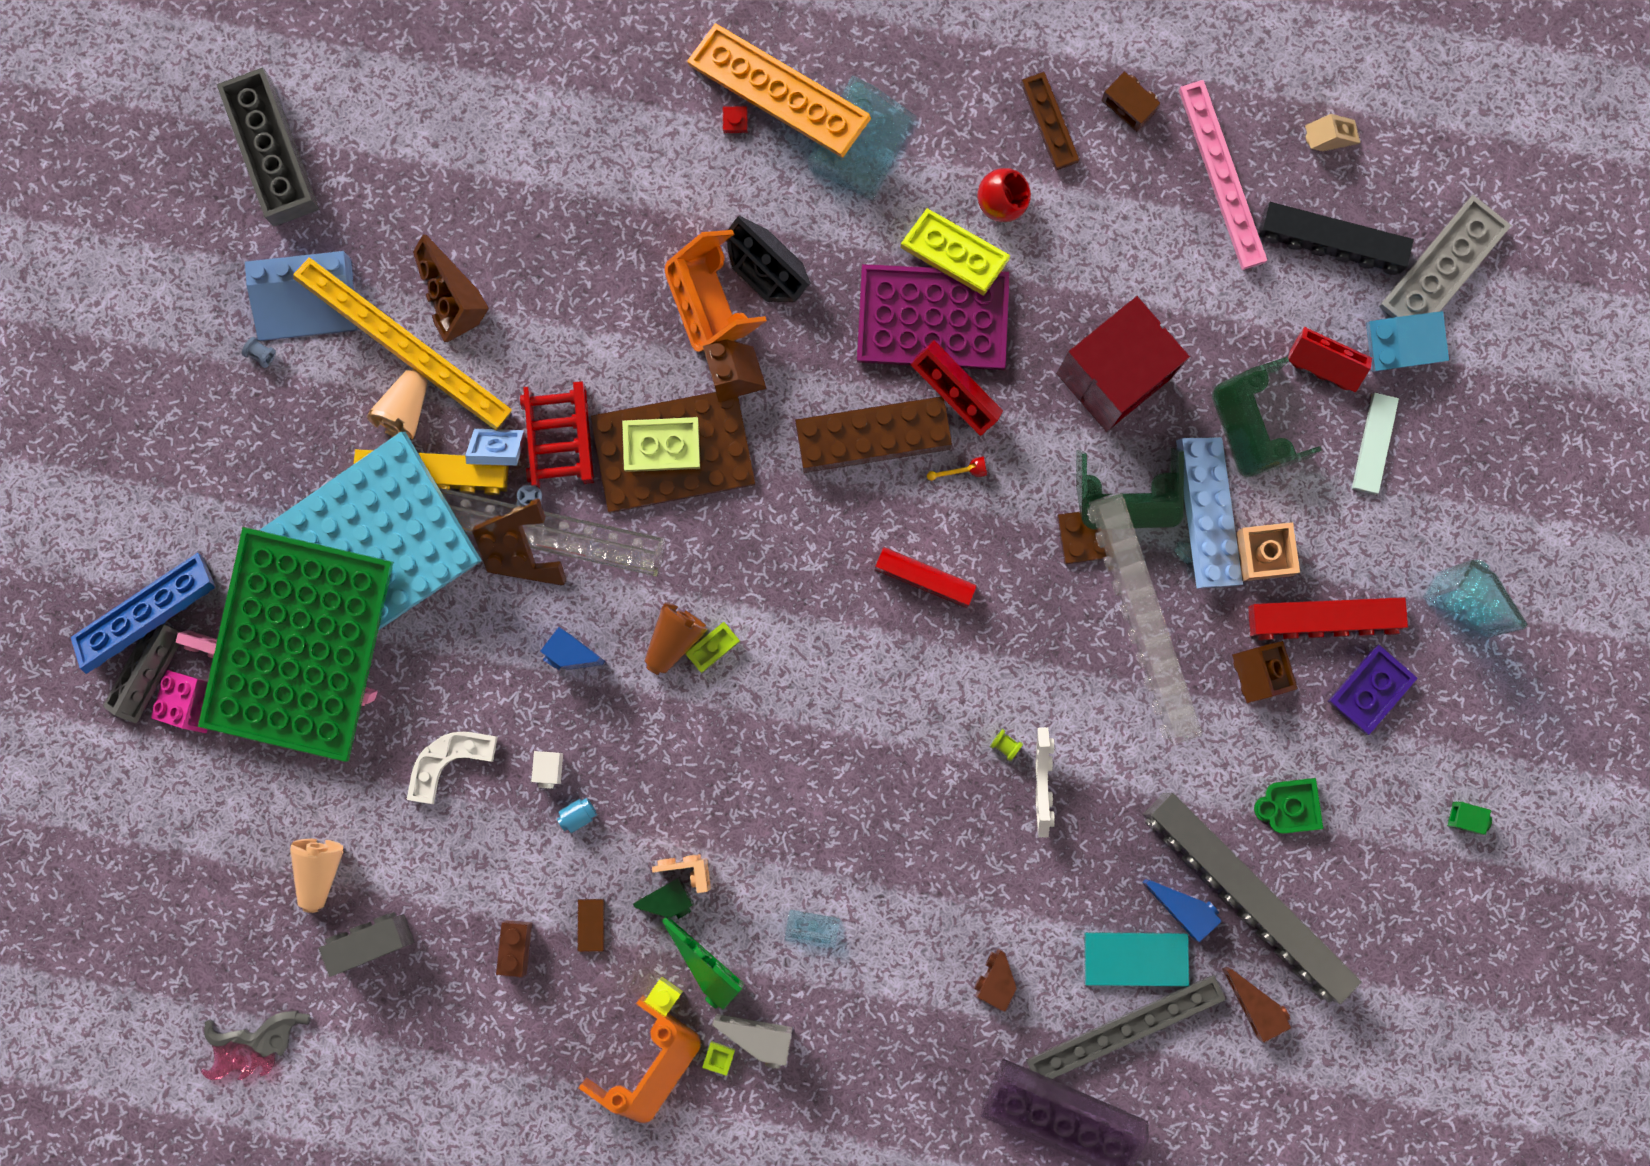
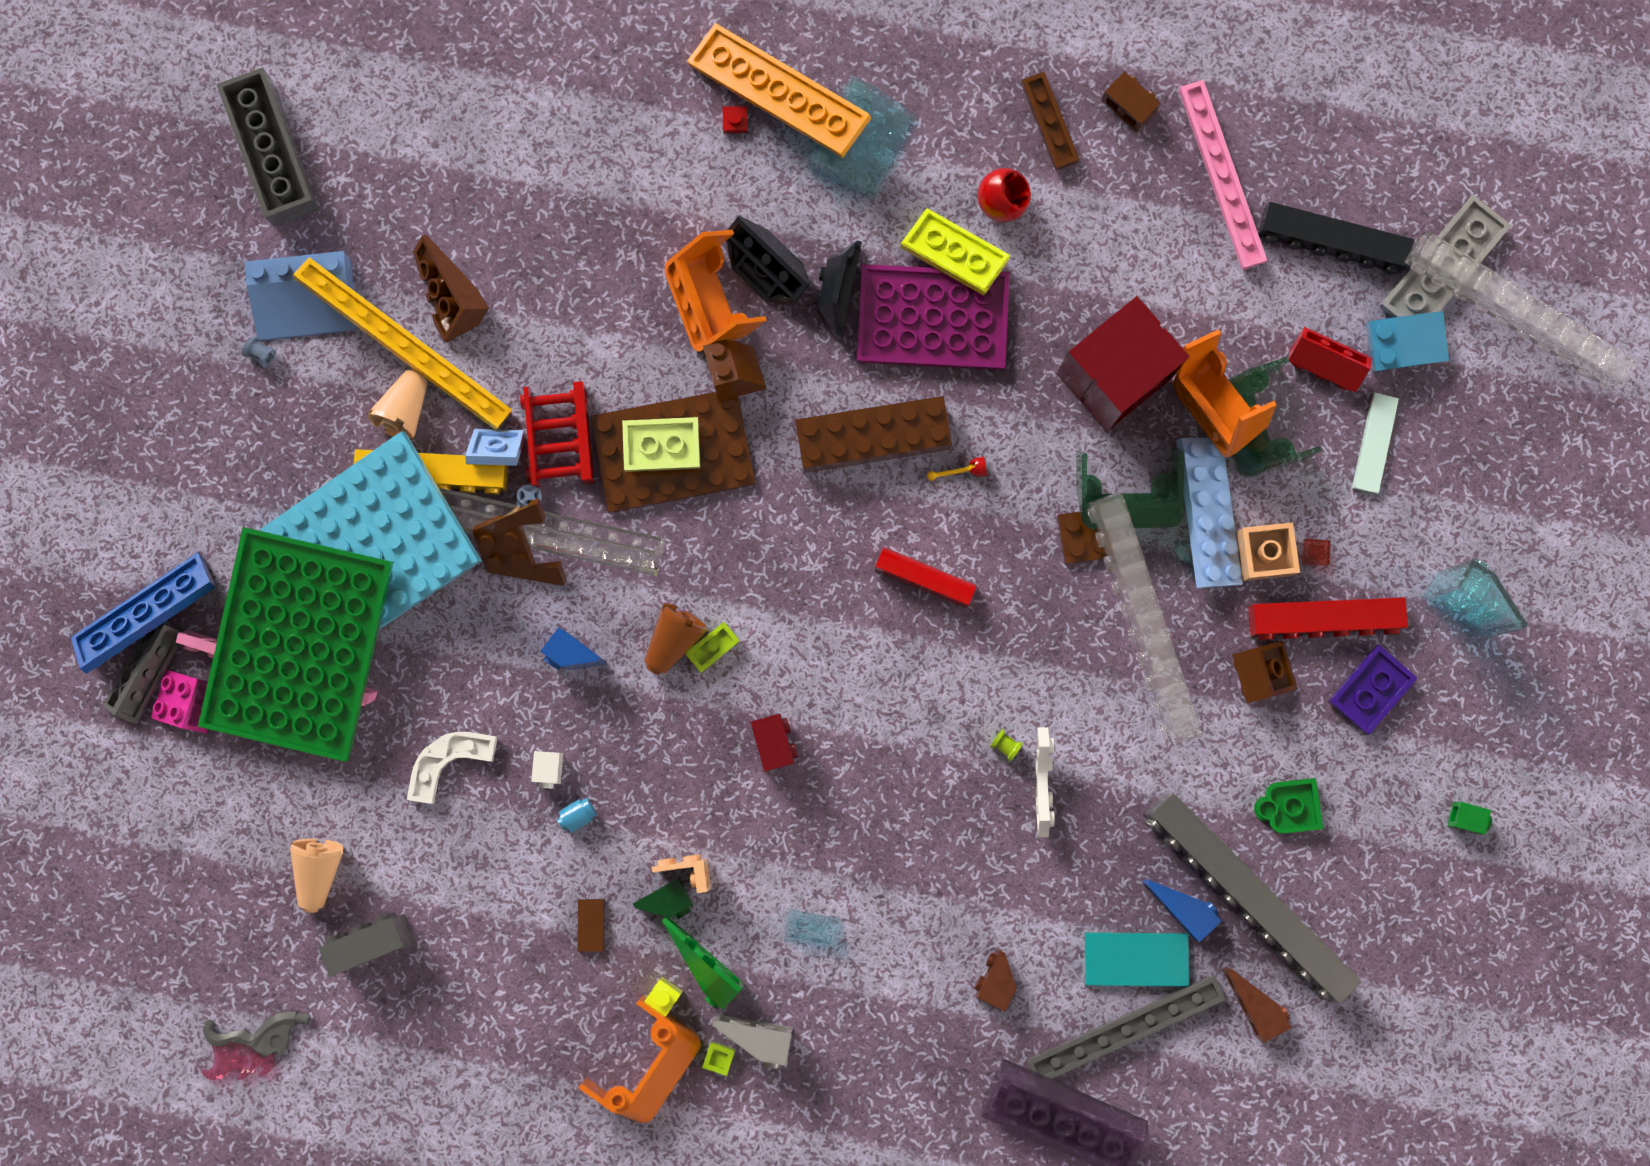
copper brick [496,920,532,977] -> none
red brick [911,340,1003,436] -> none
tan slope [1305,114,1360,151] -> none
none -> dark red piece [751,713,798,772]
none -> black wedge [814,241,862,342]
none -> orange windscreen [1173,329,1277,458]
none -> clear red tile [1302,539,1331,566]
none -> clear brick [1405,231,1638,391]

